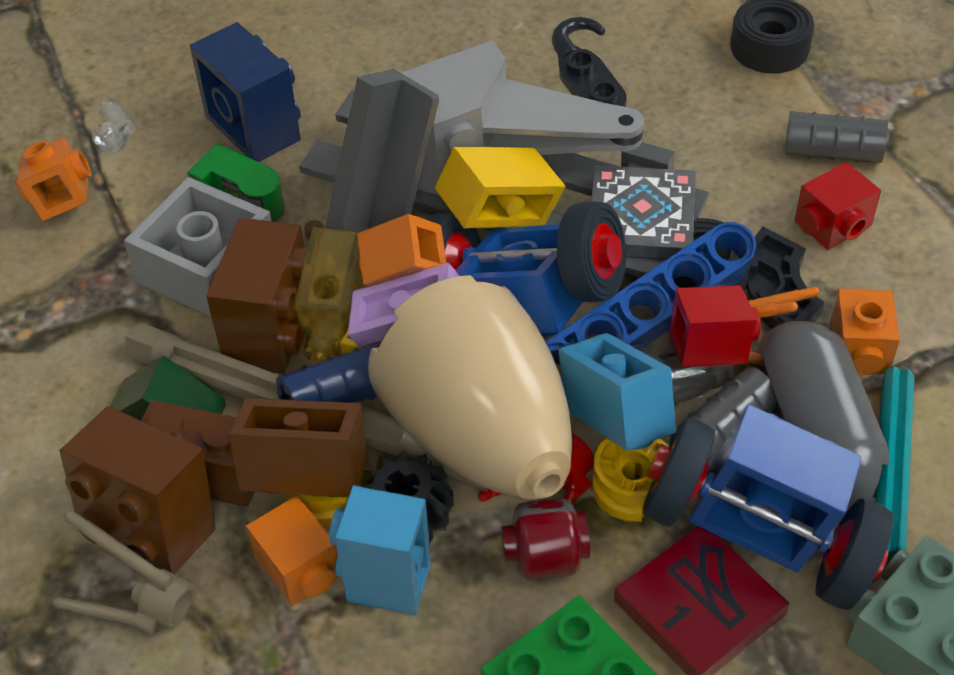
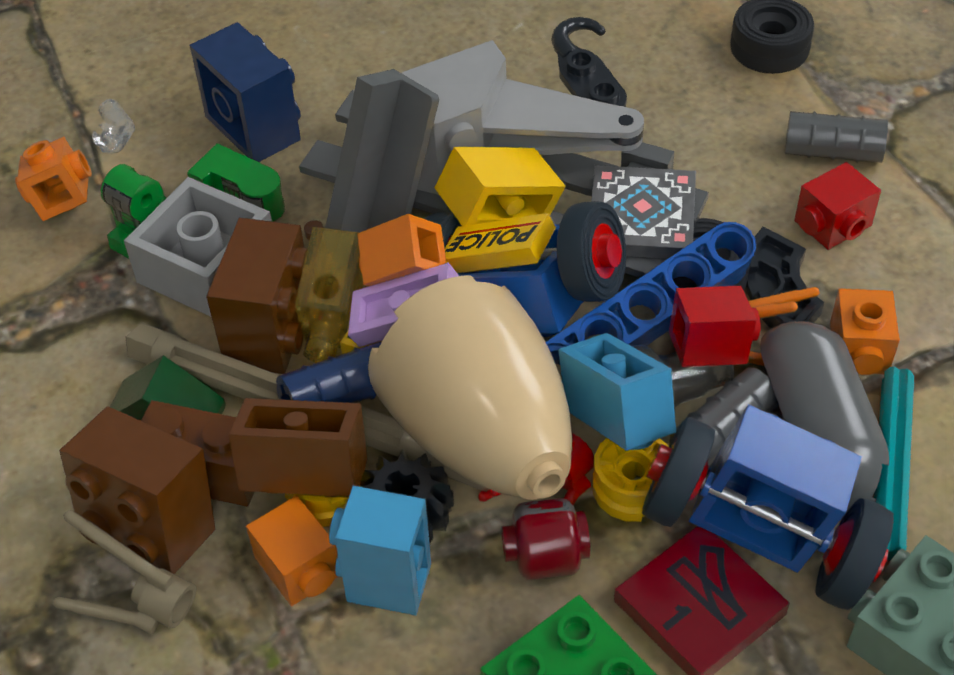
none -> green leg [101,164,166,259]
none -> yellow tile [445,213,556,273]

